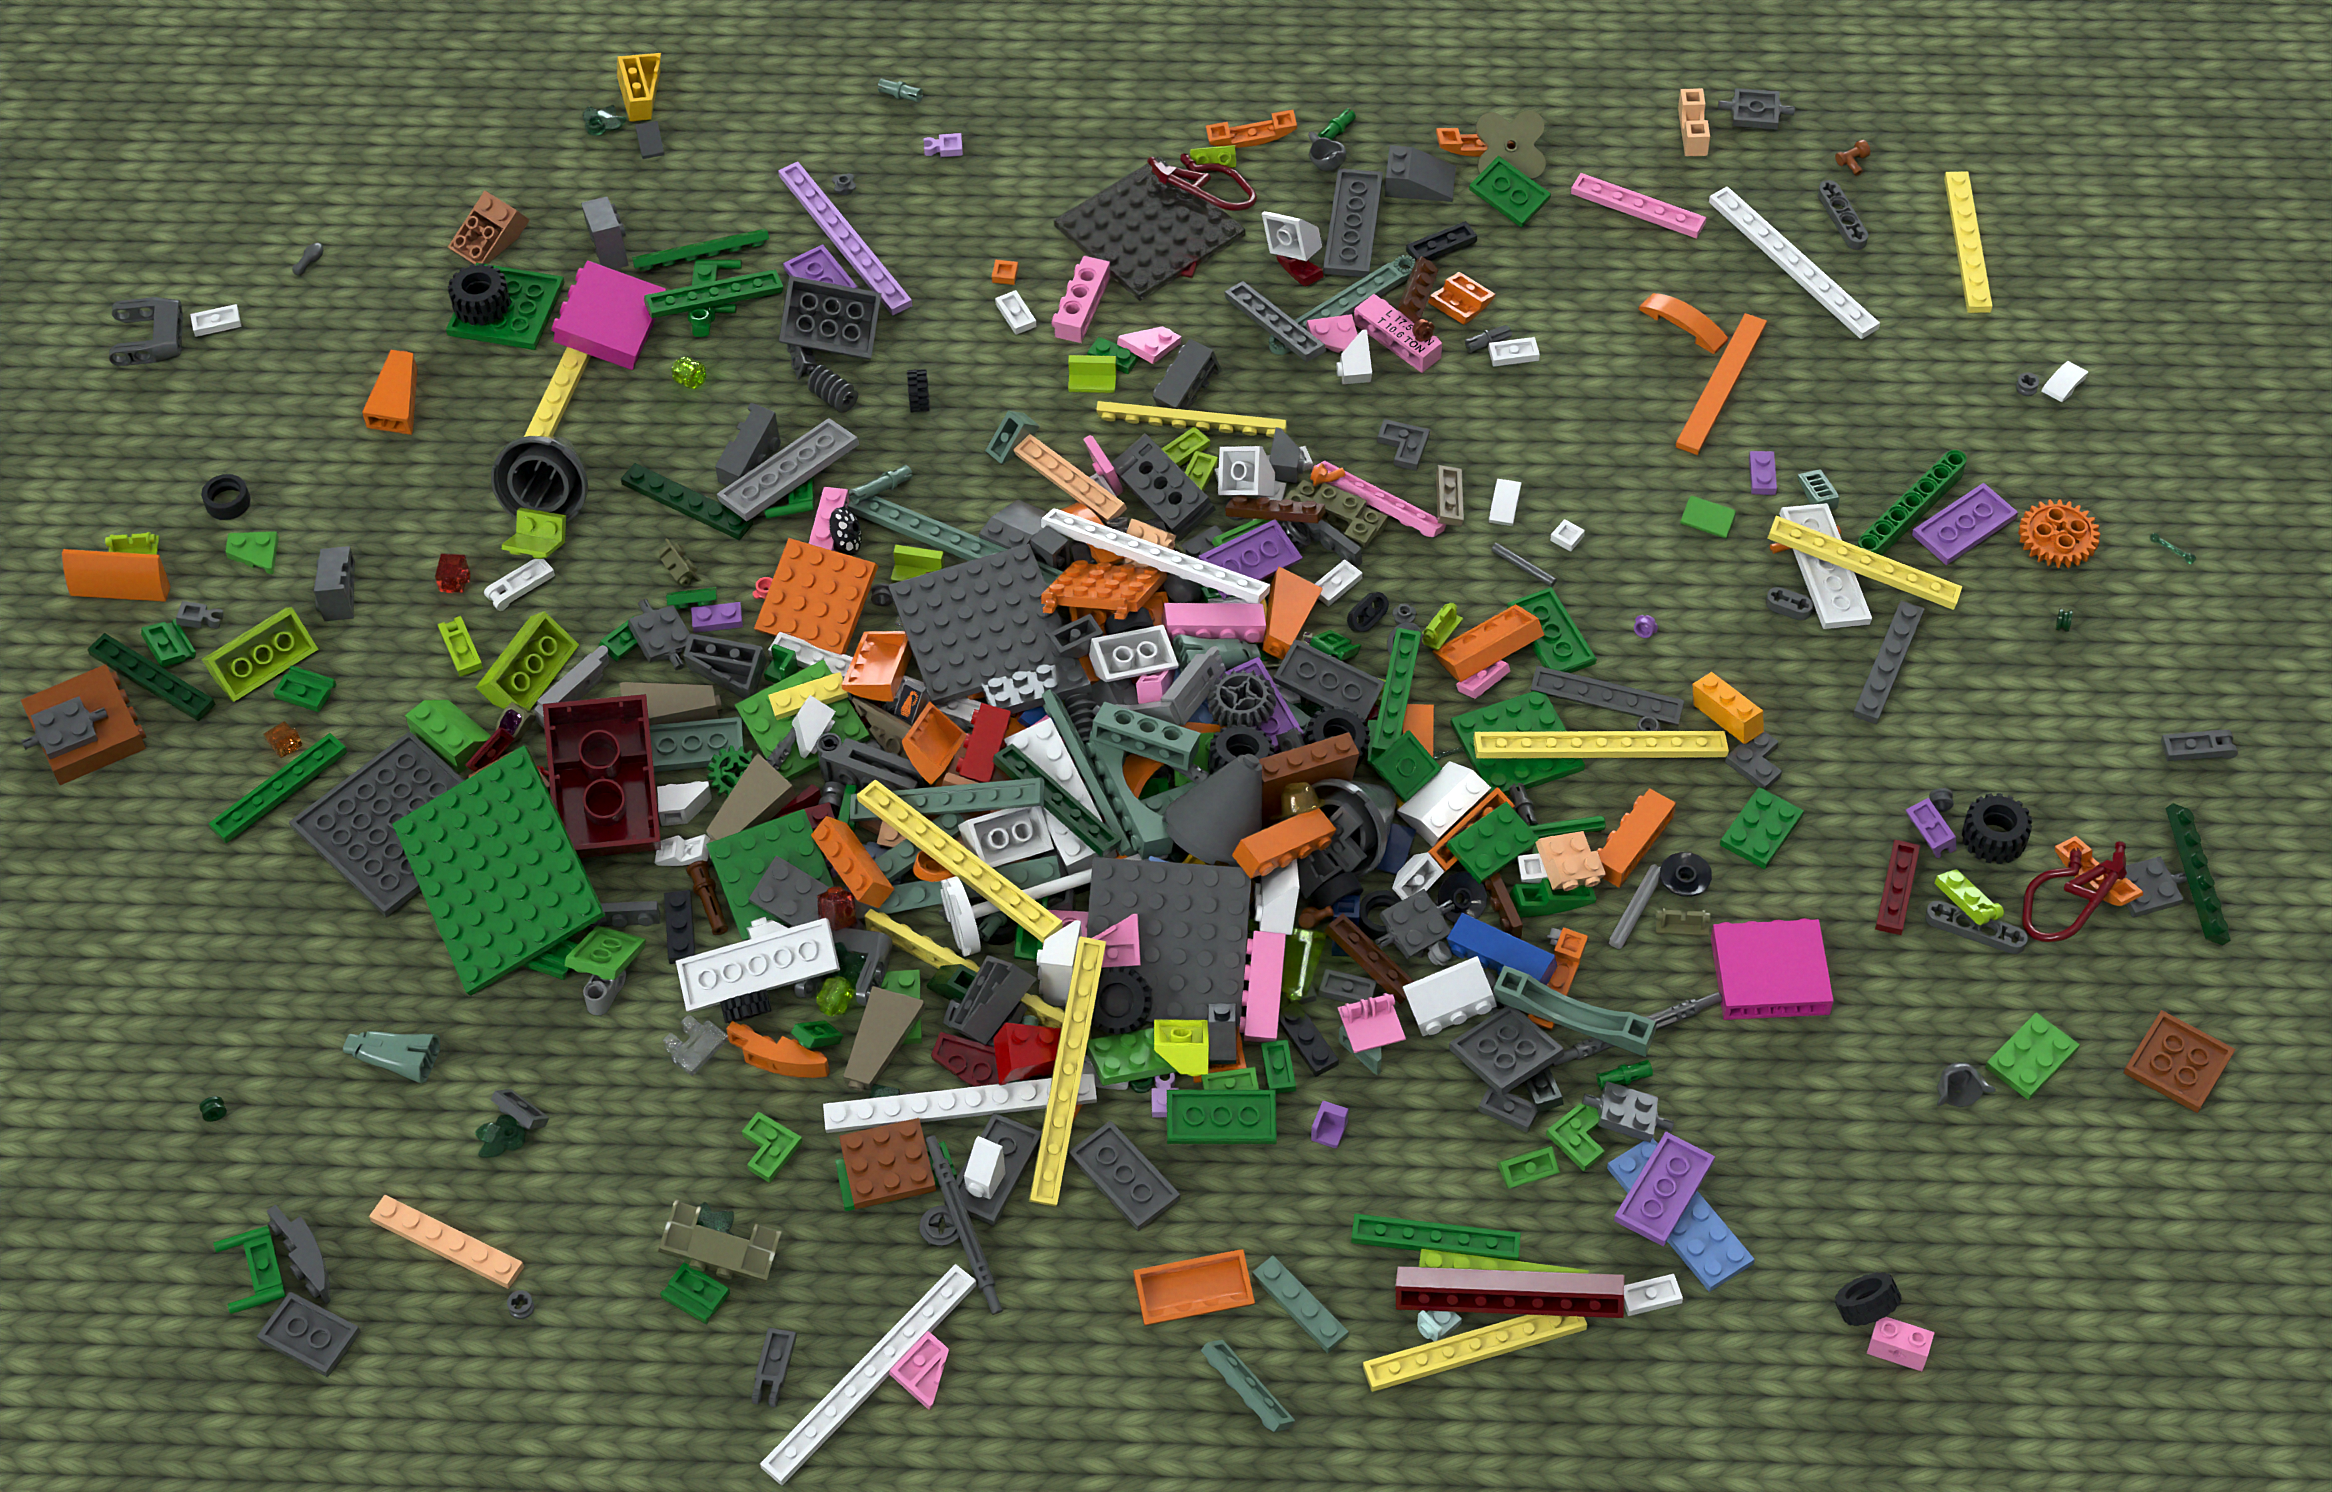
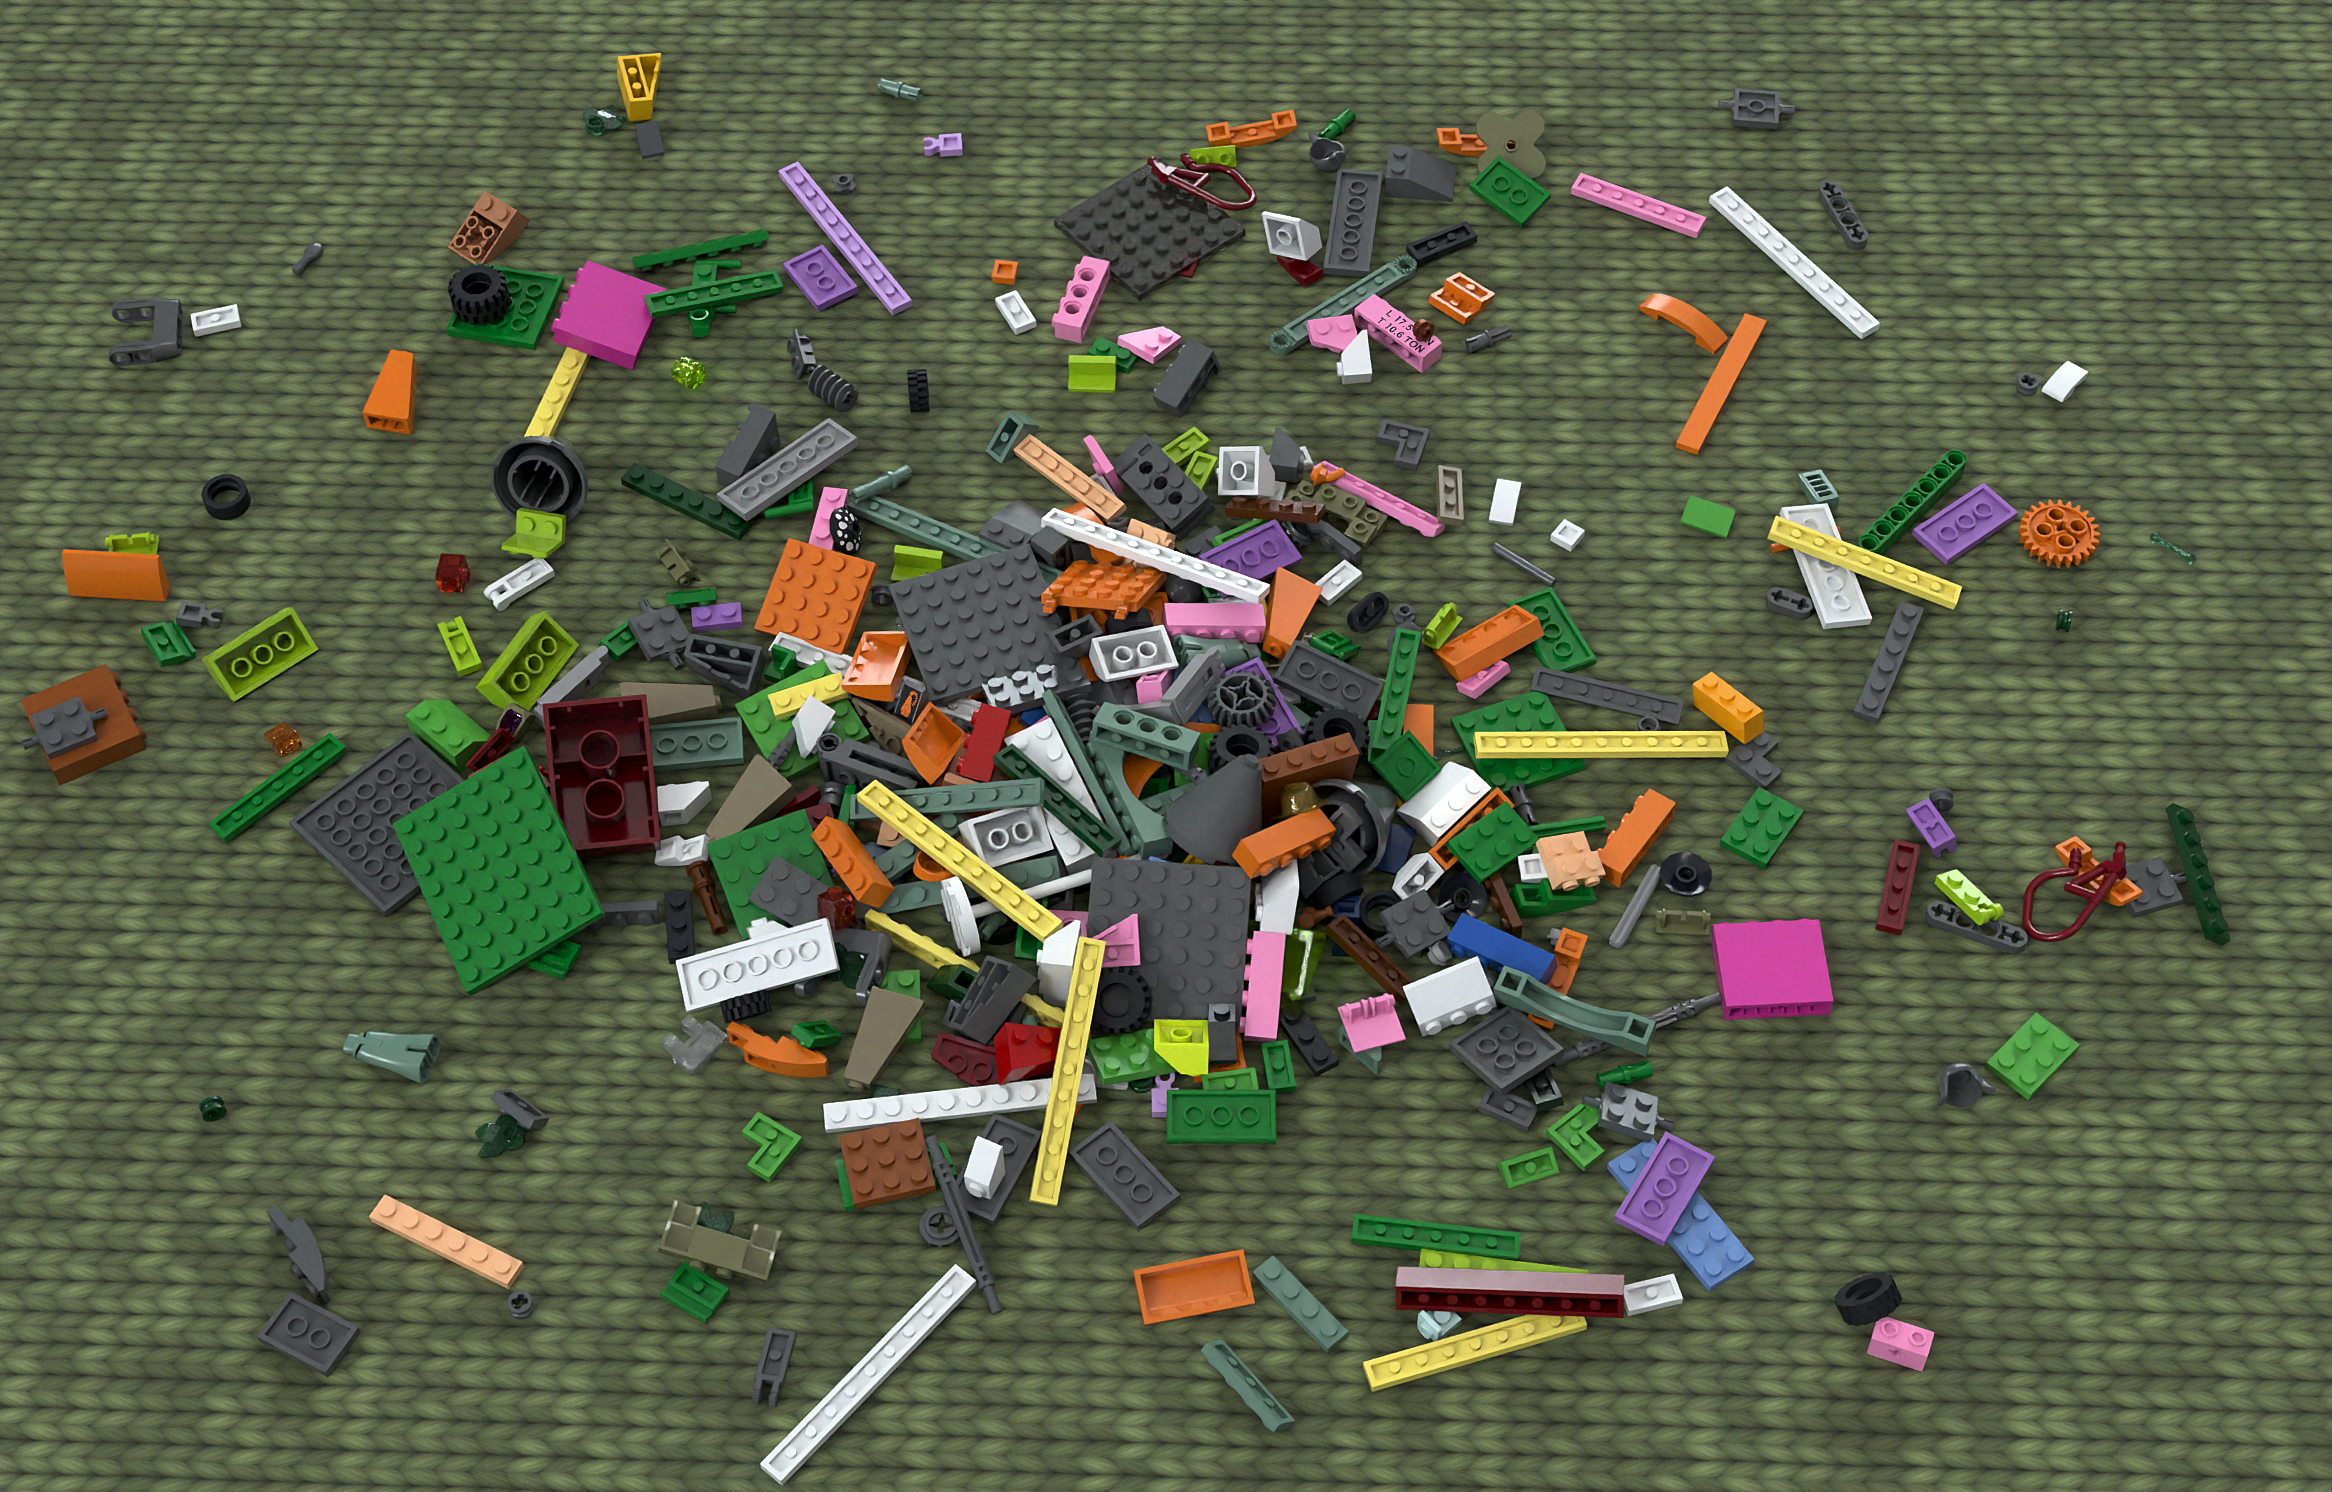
dark green plate [87,633,216,722] -> none
green plate [213,1225,286,1314] -> none
bright green wing [226,532,279,574] -> none
green plate [273,665,336,712] -> none
dark grey wedge [314,546,355,621] -> none
bright green plate [565,925,646,980] -> none
dark grey wedge [581,196,629,270] -> none
light grey piece [583,970,626,1015] -> none
green gear [707,745,753,799] -> none
coral plate [753,577,773,599] -> none
dark grey slope [779,276,882,360] -> none
clear neon green piece [816,976,854,1017] -> none
bright pink wing [889,1331,949,1410] -> none
light yellow plate [1097,401,1287,438] -> none
dark grey plate [1224,281,1326,362] -> none
medium lavender panel [1311,1101,1349,1148] -> none
dark grey plate [1319,969,1377,1004] -> none
reddish brown plate [1398,256,1438,324] -> none
white plate [1488,337,1540,367] -> none
medium lavender plate [1634,615,1658,638] -> none
light nougat arch [1678,88,1710,156] -> none
medium lavender plate [1749,451,1777,495] -> none
dark orange piece [1835,139,1870,176] -> none
light yellow plate [1944,172,1992,313] -> none
black tyre [1962,793,2032,864] -> none
dark orange plate [2123,1010,2236,1113] -> none
dark grey plate [2161,730,2238,761] -> none

